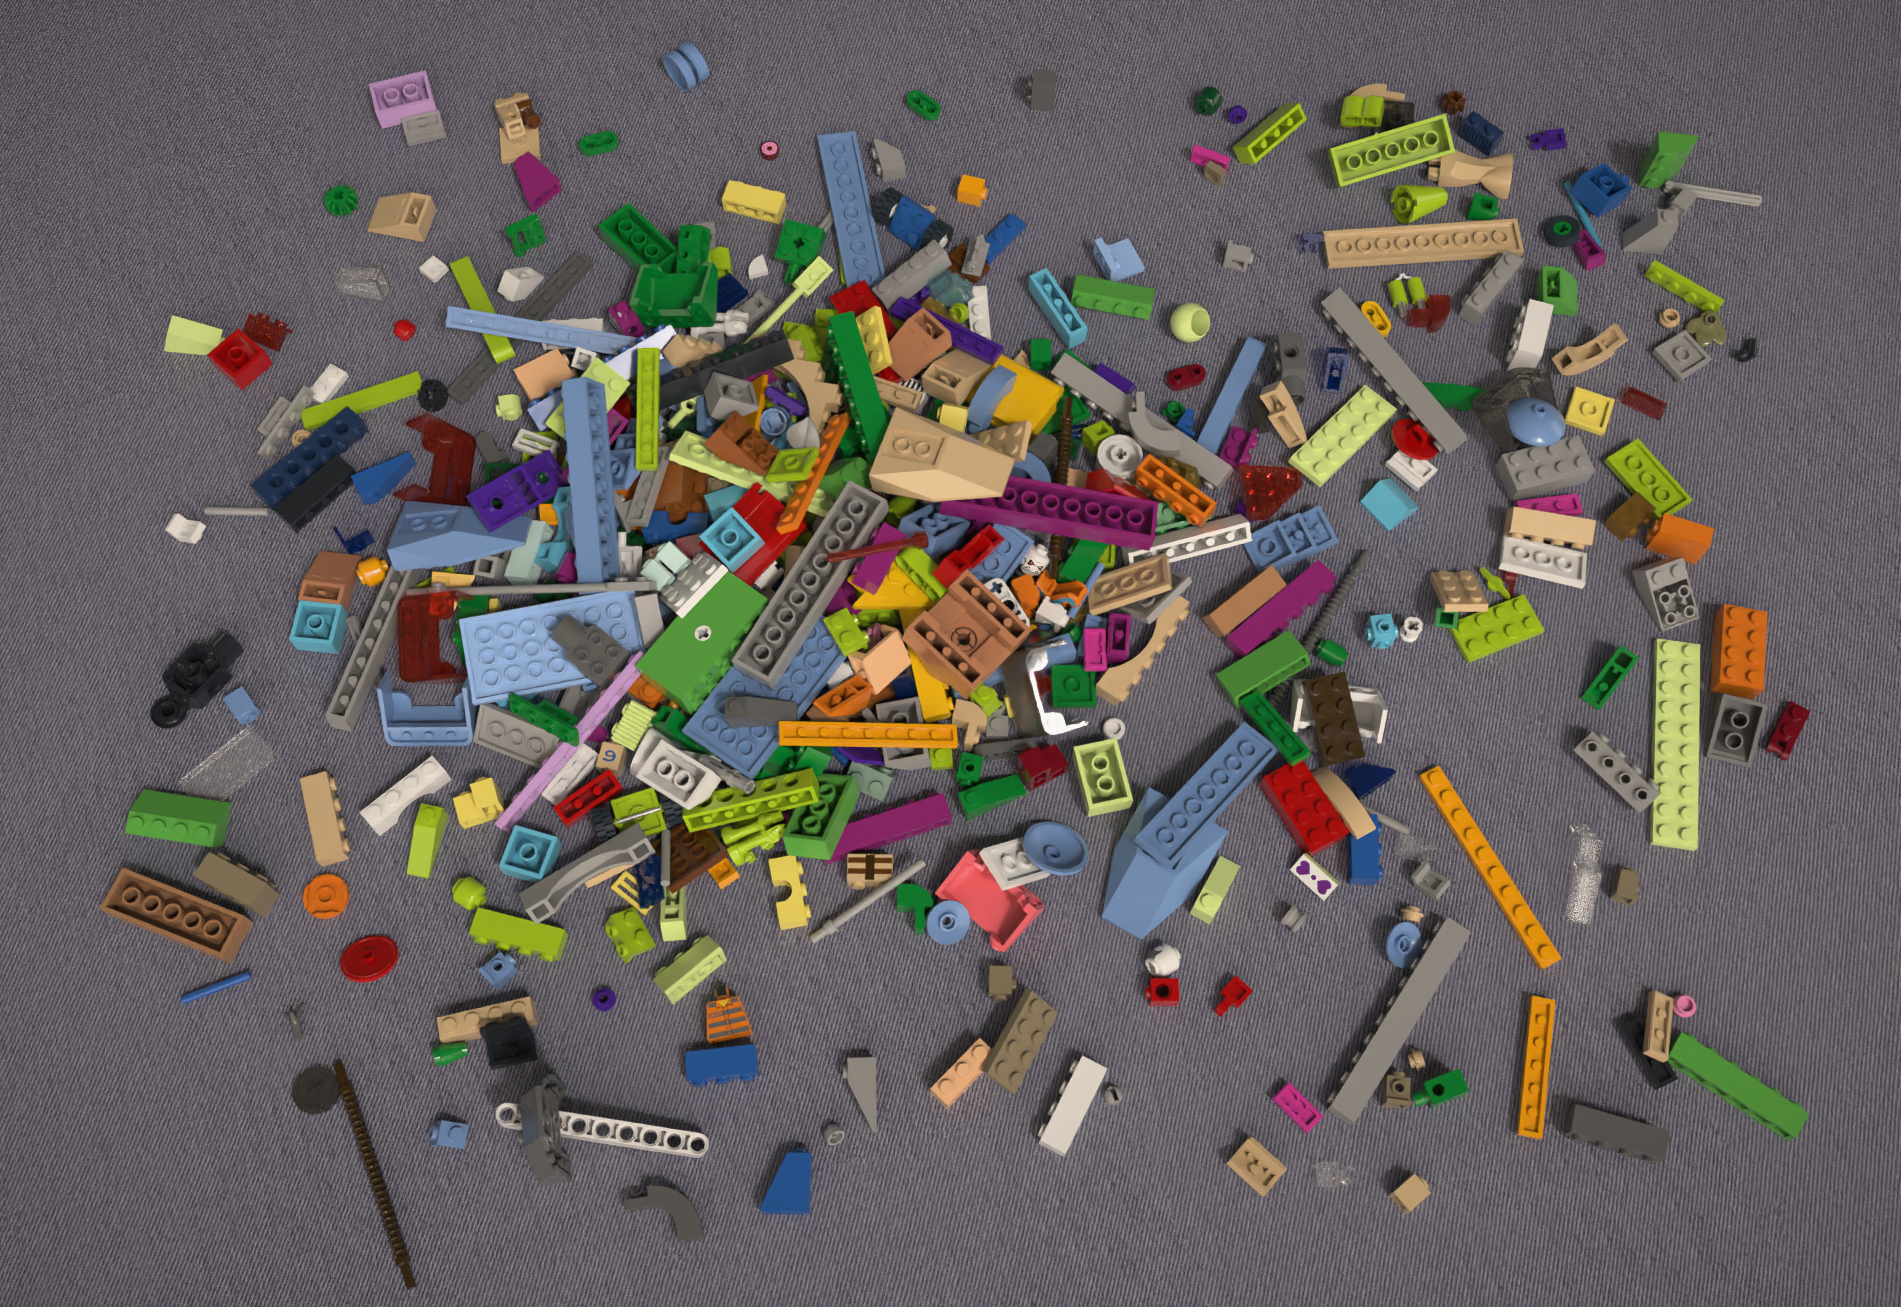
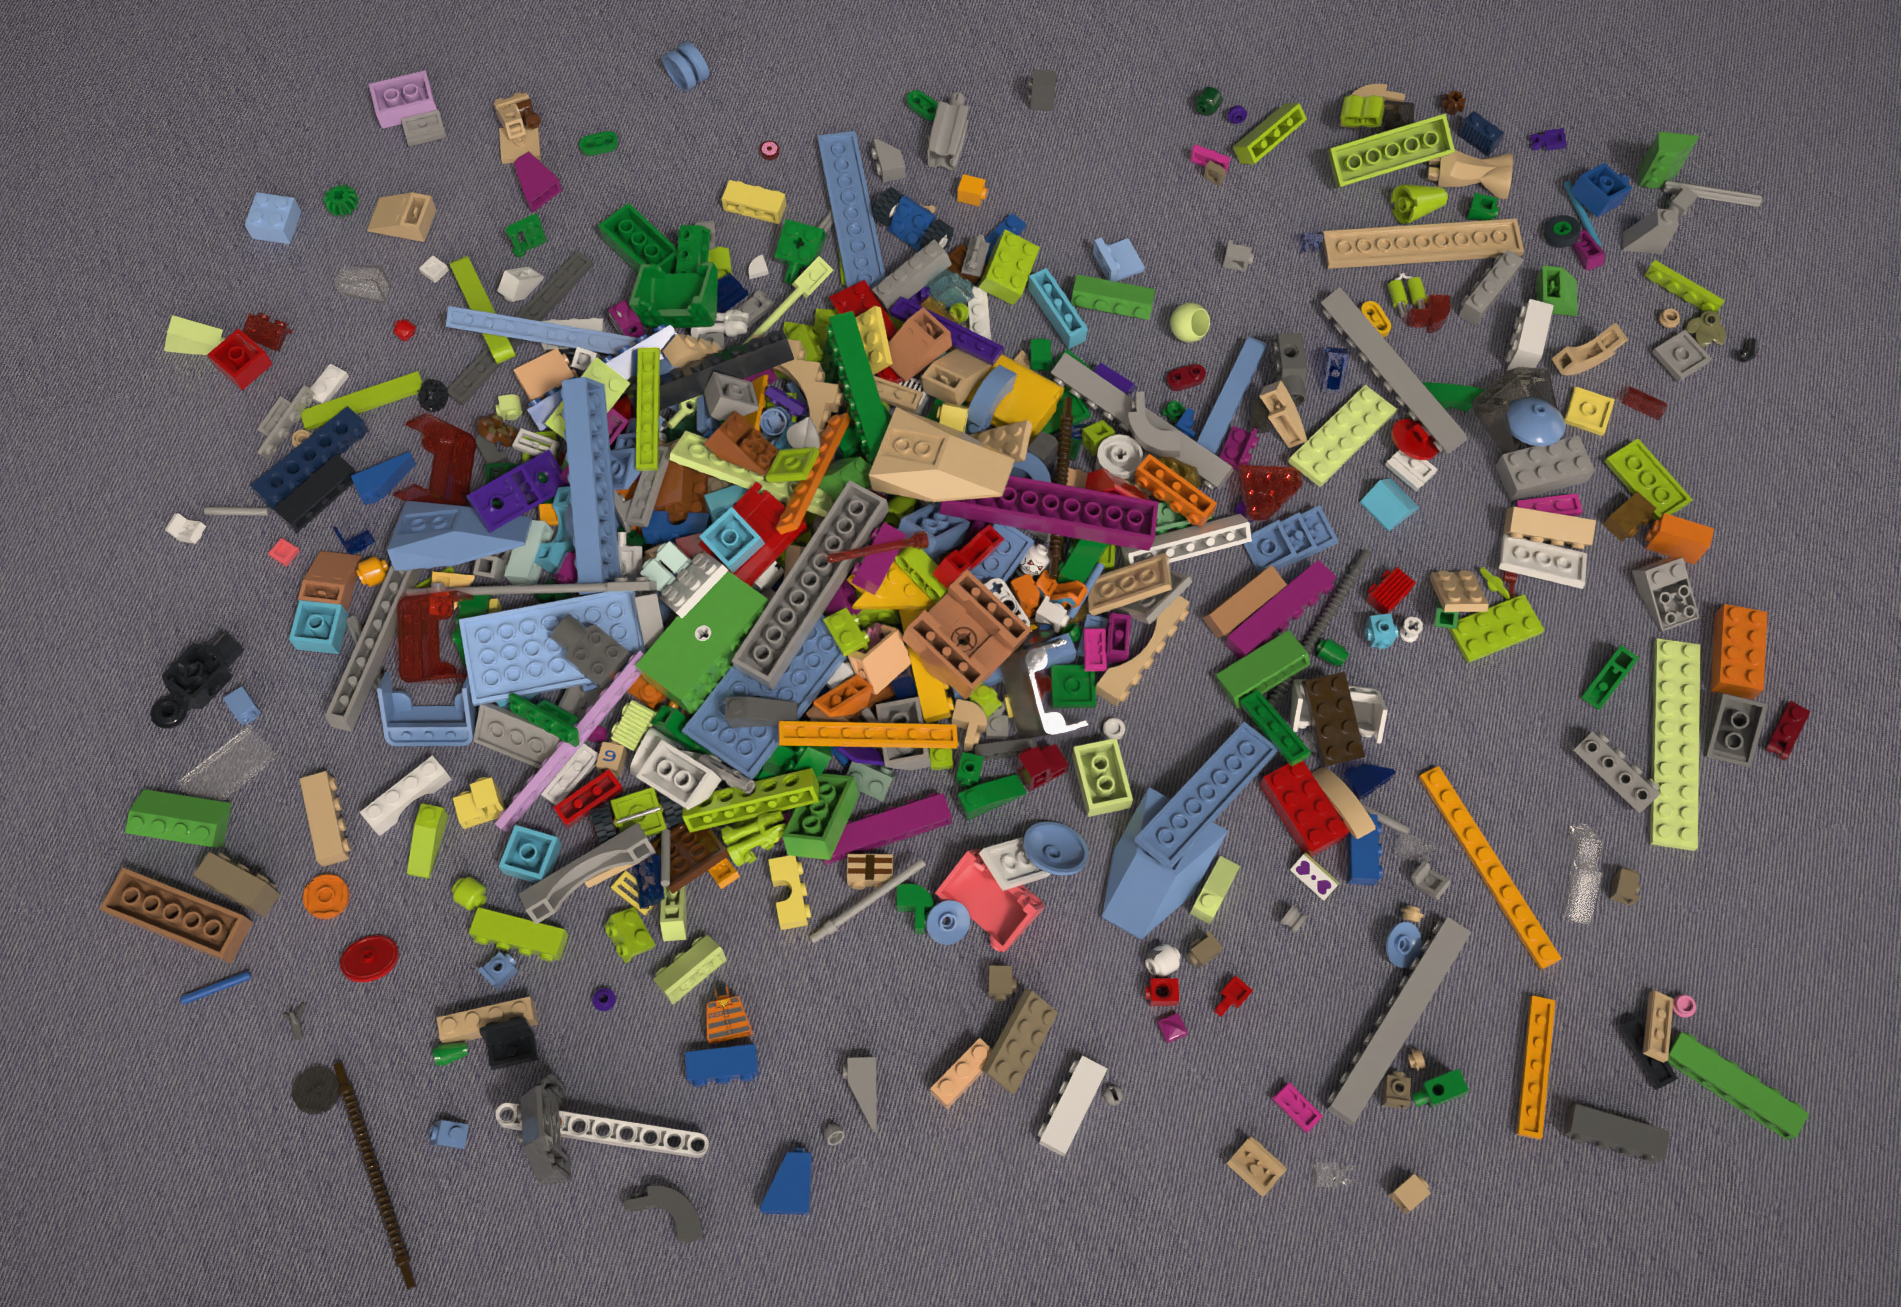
none -> light blue brick [245,192,301,244]
none -> coral tile [268,538,300,567]
none -> reddish brown plate [475,414,518,447]
none -> light grey piece [927,92,969,171]
none -> lime brick [978,229,1040,305]
none -> magenta tile [1157,1013,1188,1044]
none -> dark tan brick [1186,930,1224,969]
none -> red brick [1366,567,1416,614]

